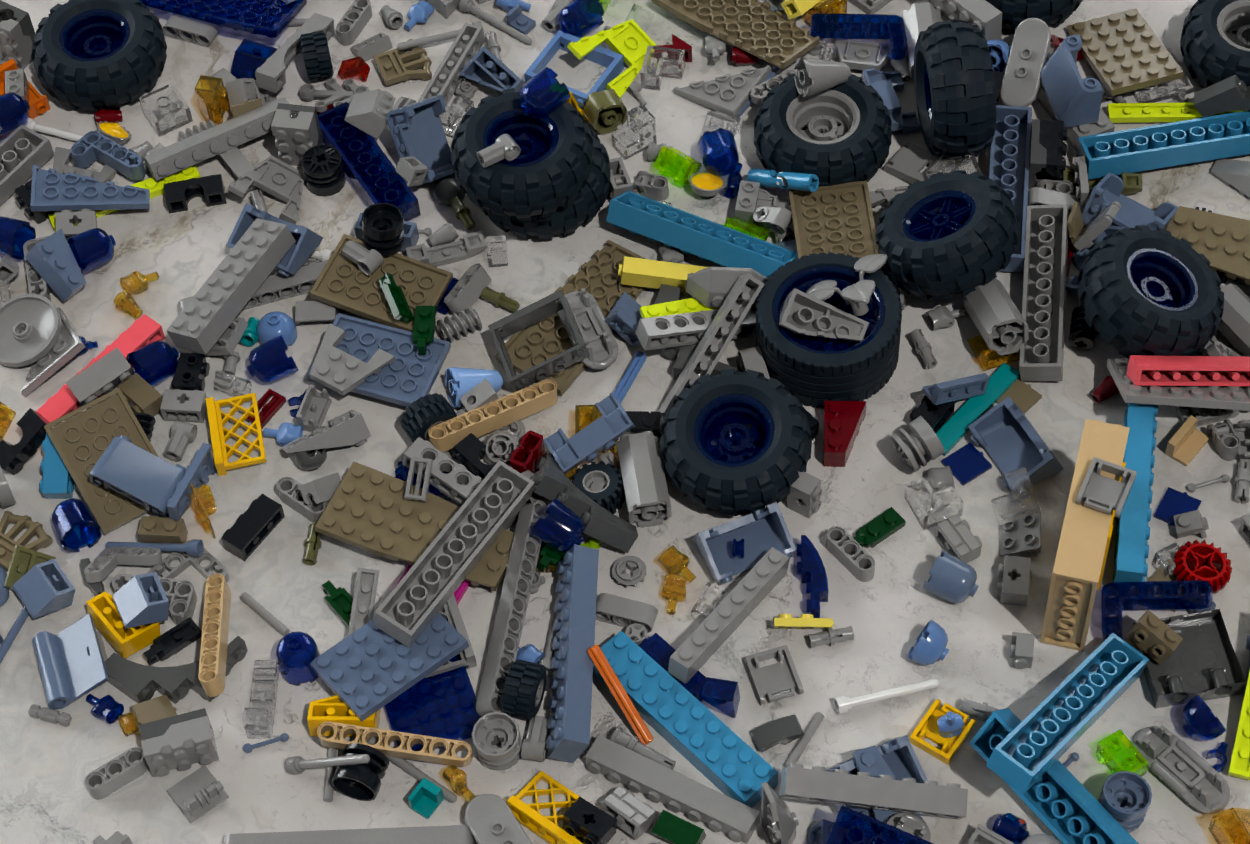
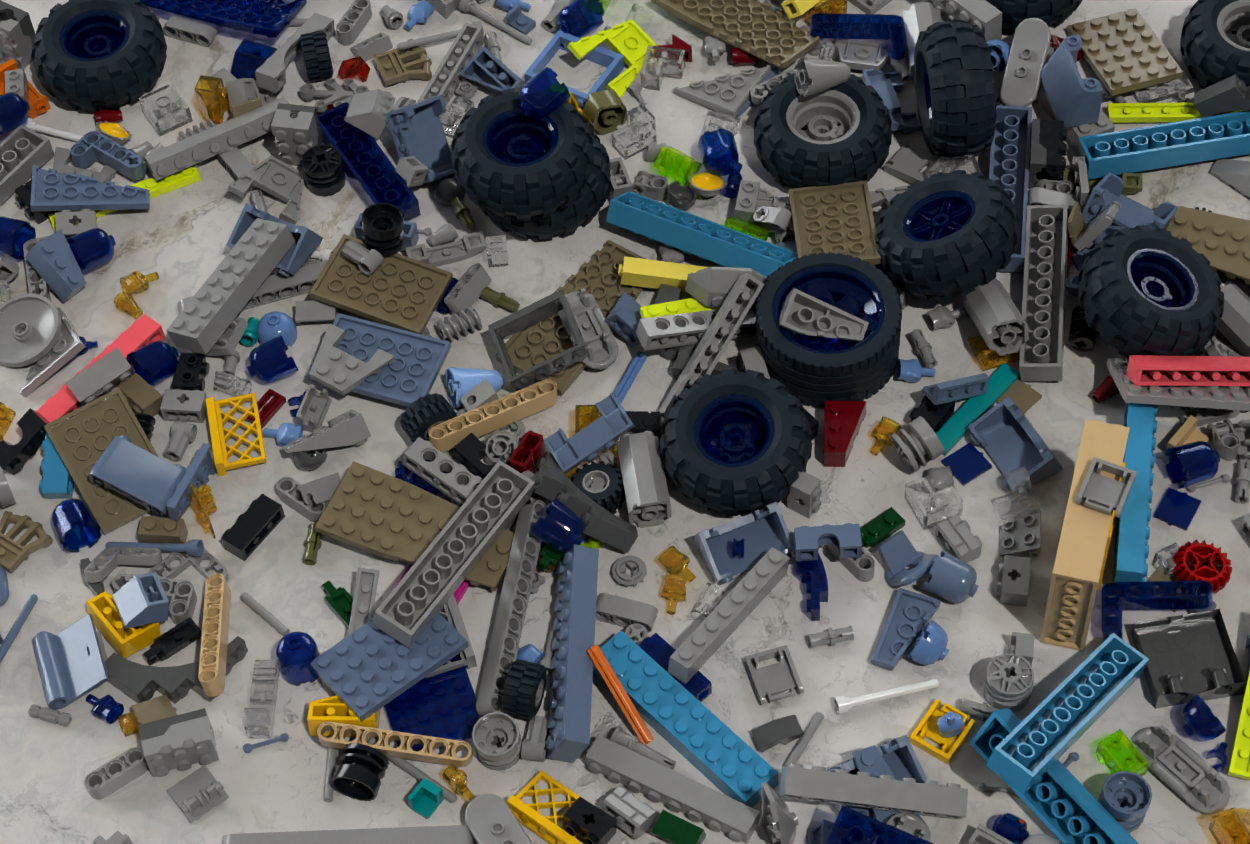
olive wing [3,545,56,590] -> none
sand blue slope [12,559,75,619] -> none
black arch [164,174,227,214] -> none
light grey piece [286,754,370,775] -> none
dark green hinge [379,273,414,323] -> none
light grey tile [404,457,433,502] -> none
dark green hinge [412,306,437,354] -> none
light grey piece [477,134,521,168] -> none
clear blue slope [699,677,741,718] -> none
dark azure piece [747,168,819,192] -> none
light yellow hinge [774,614,834,629] -> none
light grey plant [805,254,888,316] -> none
dark tan brick [1125,610,1183,665] -> none
light grey bracket [1173,510,1209,538] -> none
none -> dark grey hair [667,181,697,210]
none -> sand blue arch [794,523,862,561]
none -> clear yellow piece [870,416,902,456]
none -> sand blue wing [872,588,941,670]
none -> sand blue piece [877,531,938,586]
none -> medium blue piece [896,359,935,382]
none -> light grey hinge [977,783,1018,796]
none -> light grey wheel [984,653,1034,713]
none -> clear blue cylinder [1165,441,1220,489]

